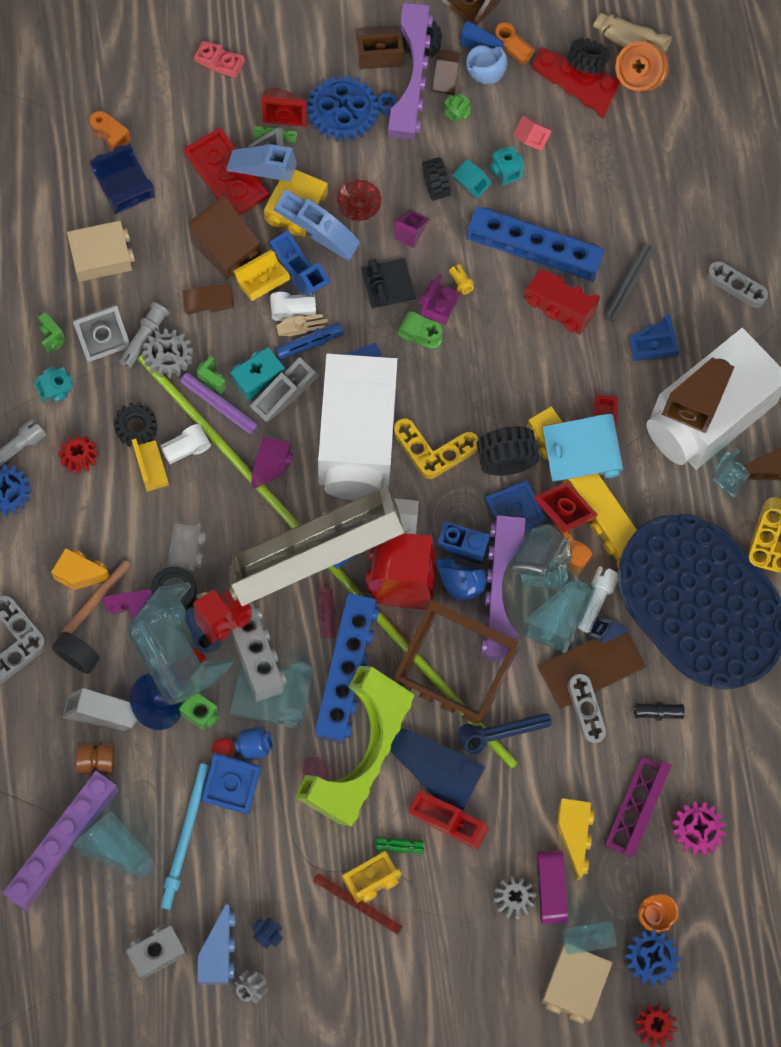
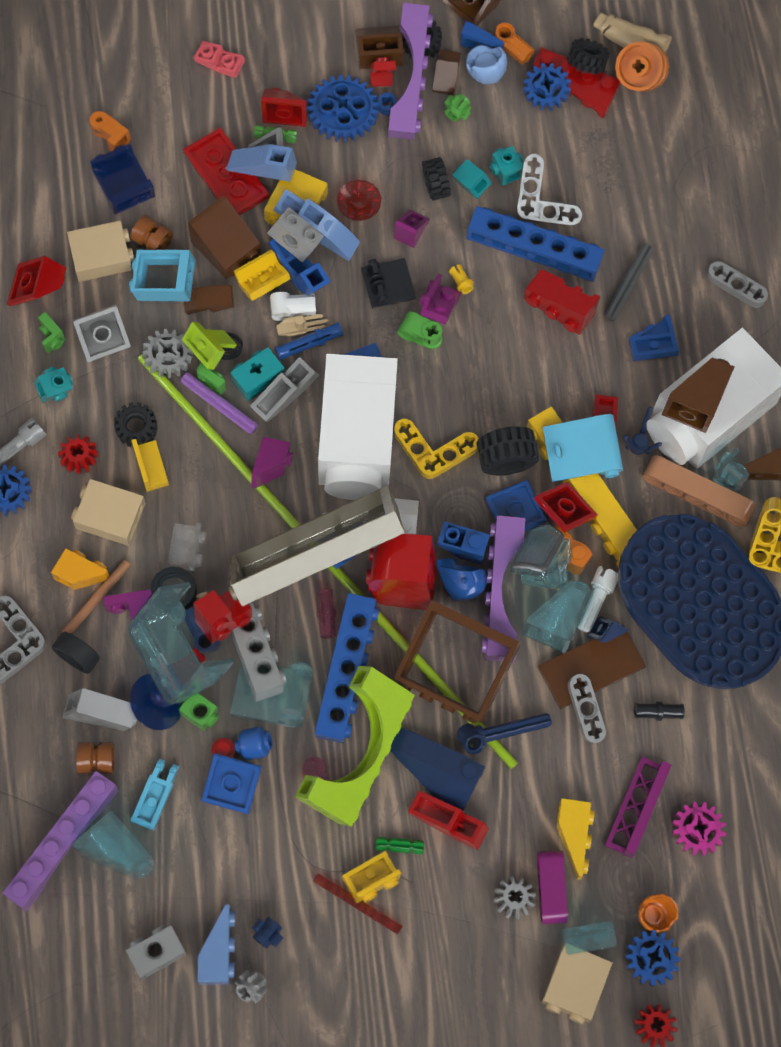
light grey pin [119,302,169,369] -> none
white piece [160,424,211,464] -> none
medium azure bar [160,763,210,910] -> none
coral panel [513,115,552,151] -> none
none -> red slope [7,256,66,306]
none -> tan brick [71,479,145,546]
none -> medium azure window [129,250,196,301]
none -> dark orange wheel [130,215,173,250]
none -> medium azure hinge [131,759,179,831]
none -> lime piece [182,322,243,369]
none -> light grey brick [267,207,324,262]
none -> red bracket [369,57,396,87]
none -> light grey beam [517,153,582,225]
none -> blue gear [523,63,571,111]
none -> dark blue plant [624,406,662,455]
none -> nougat beam [642,455,756,527]

